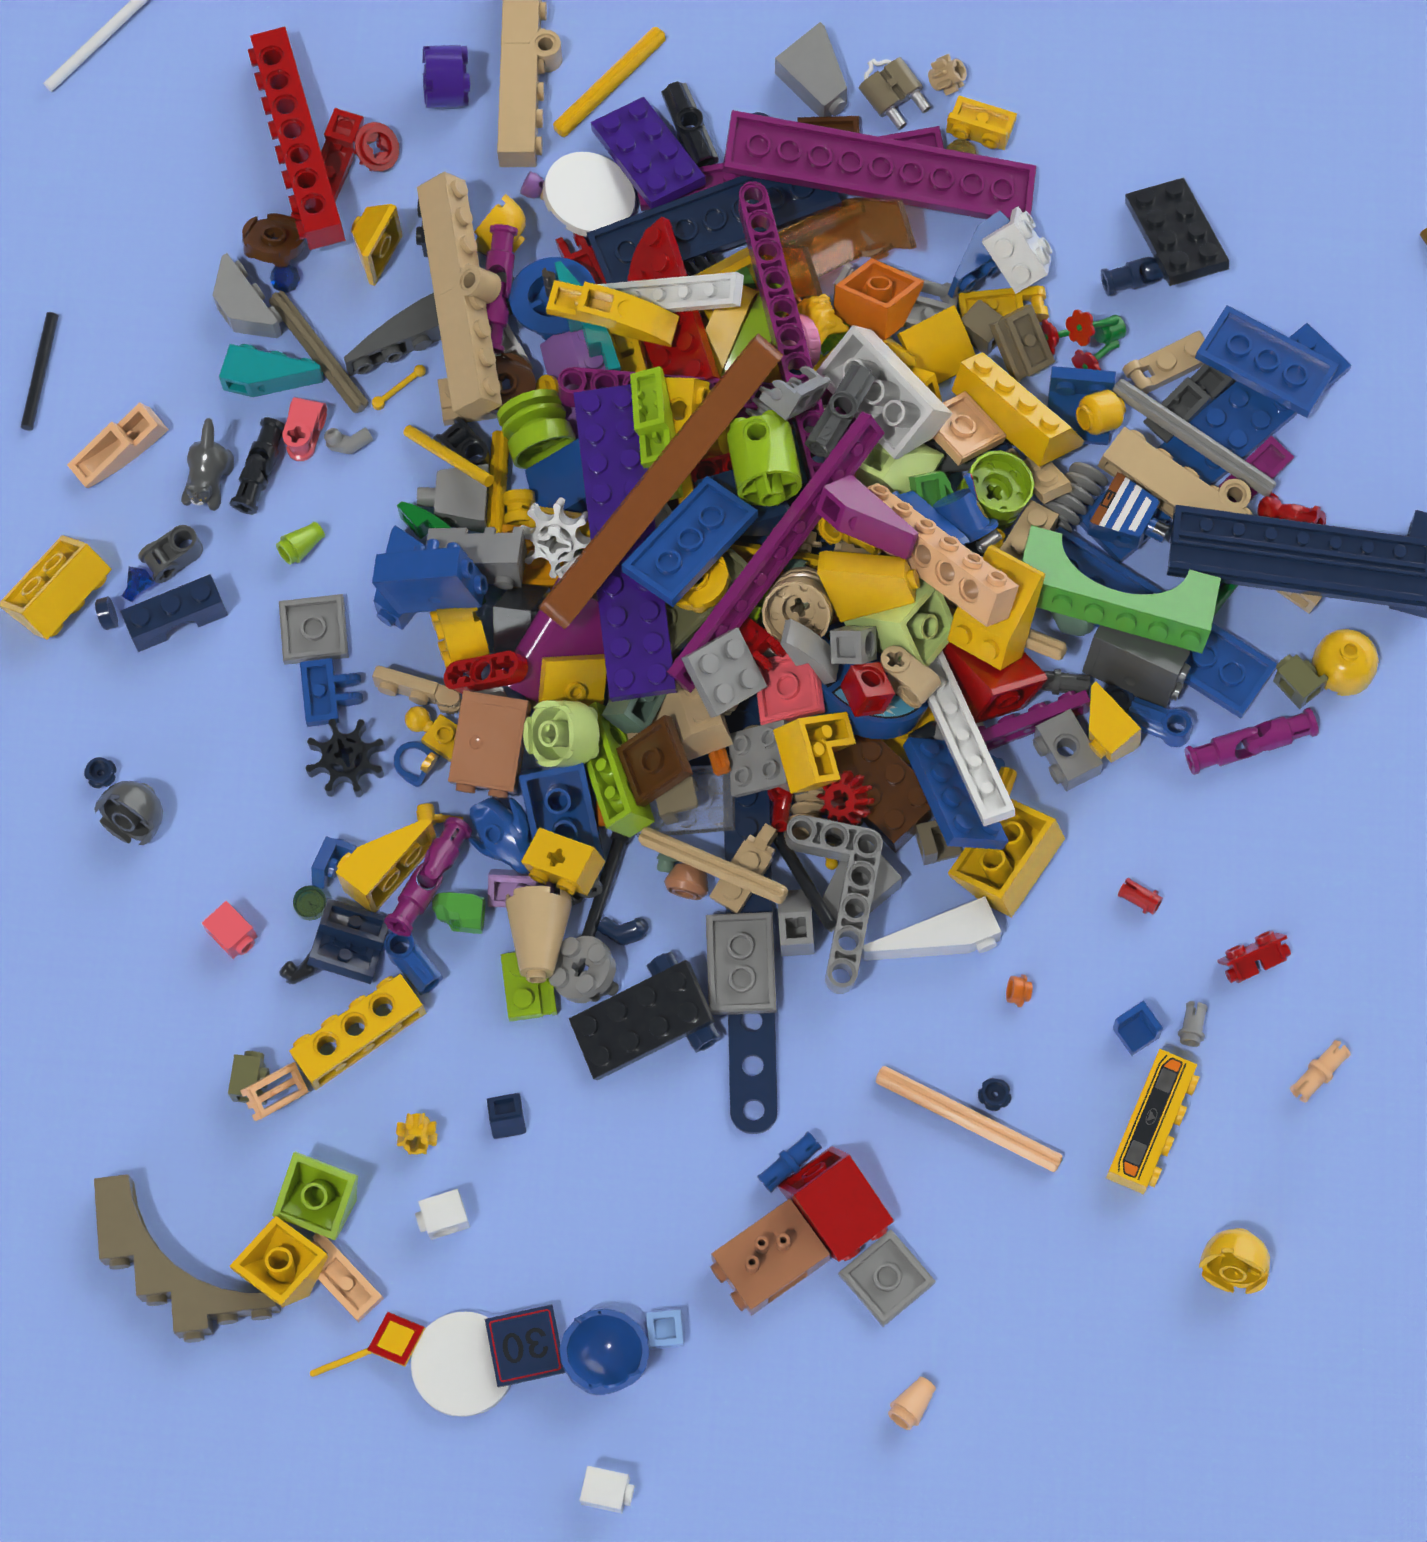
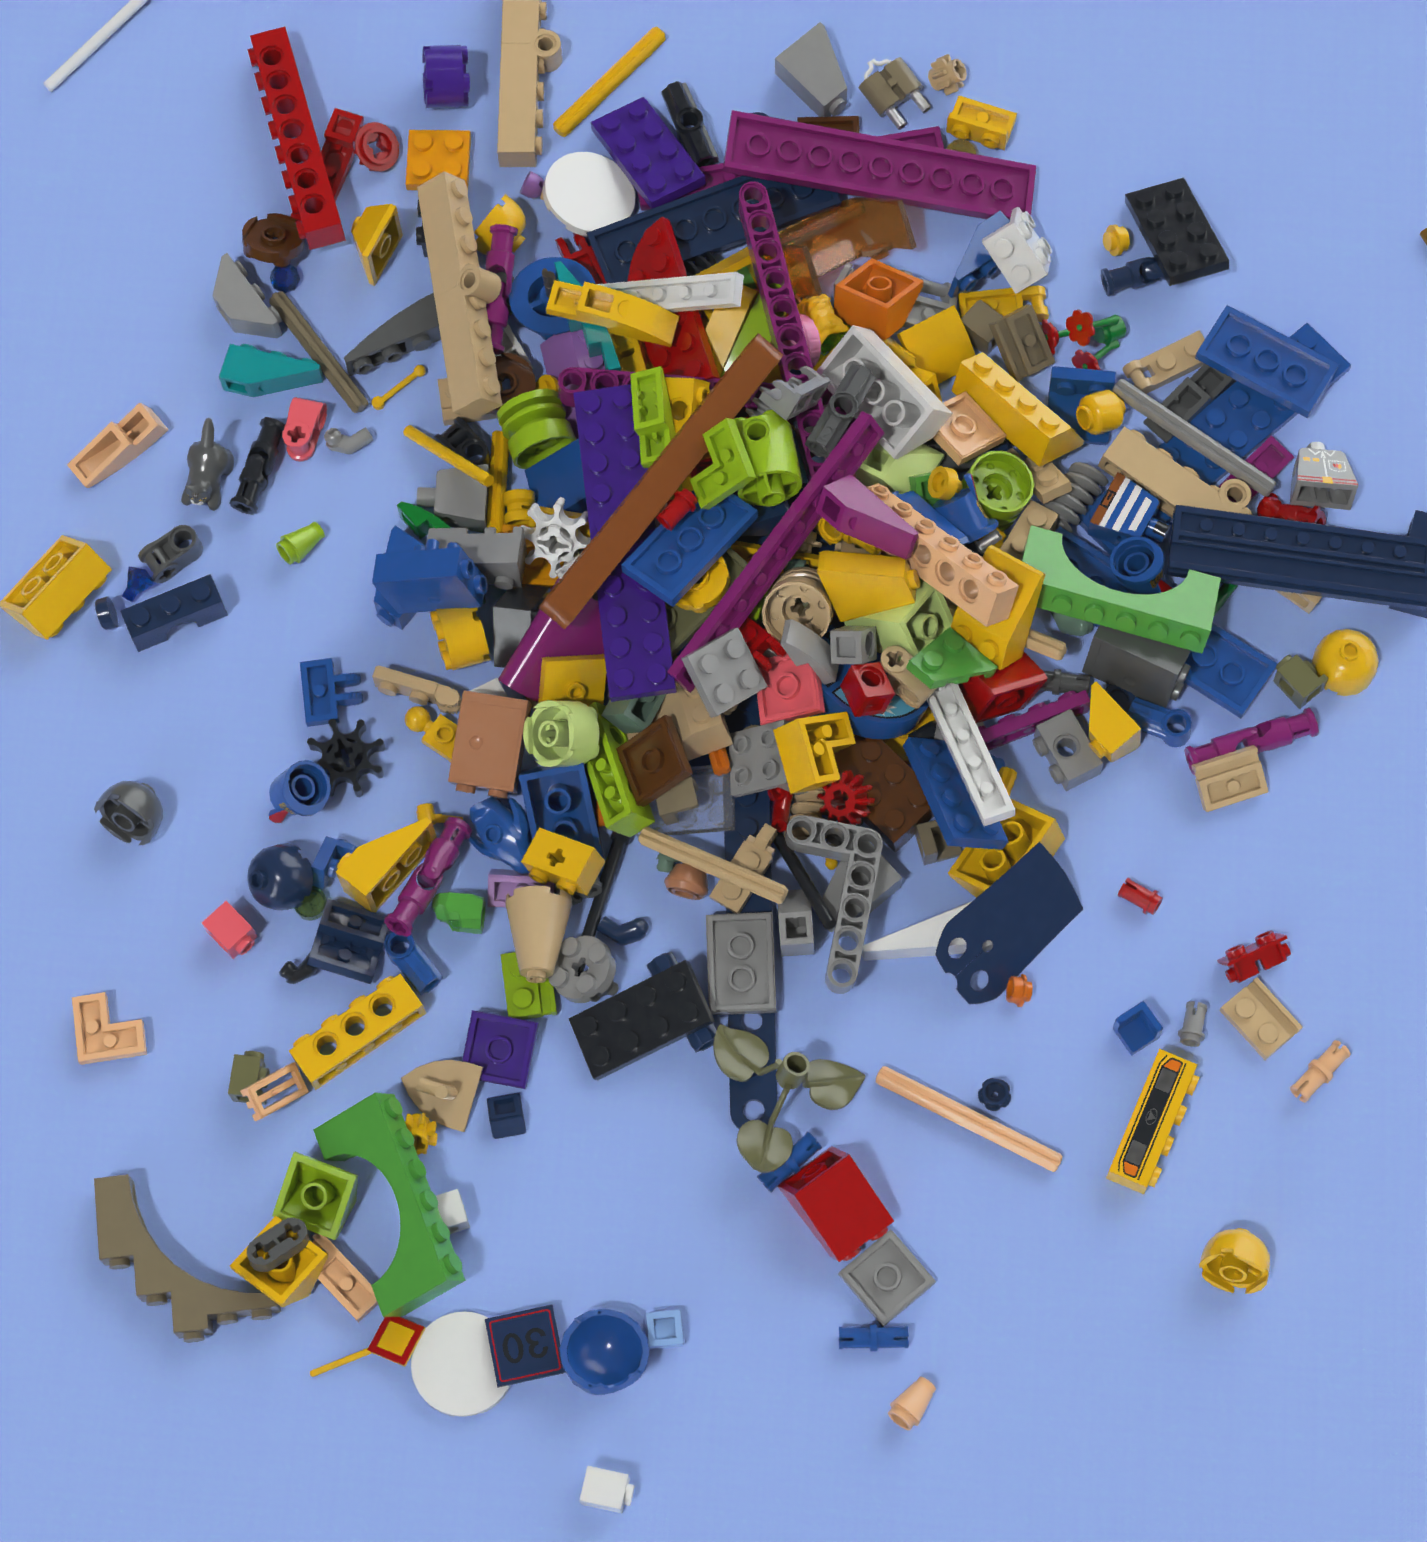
black bar [20,312,59,431] -> none
dark blue plate [84,757,117,789] -> none
light grey tile [279,594,349,665] -> none
blue piece [394,742,440,787] -> none
red beam [444,651,528,694] -> none
nougat piece [710,1199,830,1316] -> none
none -> light nougat plate [72,992,147,1065]
none -> dark blue cylinder [247,843,313,911]
none -> dark grey beam [247,1218,309,1272]
none -> blue hat [269,760,331,823]
none -> bright green arch [313,1092,466,1317]
none -> tan shield [401,1060,483,1132]
none -> light orange plate [405,130,471,190]
none -> dark purple tile [462,1010,539,1089]
none -> red pin [656,488,698,531]
none -> lime plate [690,418,756,510]
none -> olive plant [713,1024,865,1173]
none -> blue pin [839,1324,909,1351]
none -> bright green wing [906,627,998,689]
none -> yellow tile [928,466,962,500]
none -> dark blue piece [935,842,1083,1004]
none -> yellow plate [1103,224,1130,256]
none -> blue hat [1109,536,1172,594]
none -> tan plate [1191,745,1269,812]
none -> tan plate [1219,977,1303,1060]
none -> light grey torso [1290,442,1358,510]

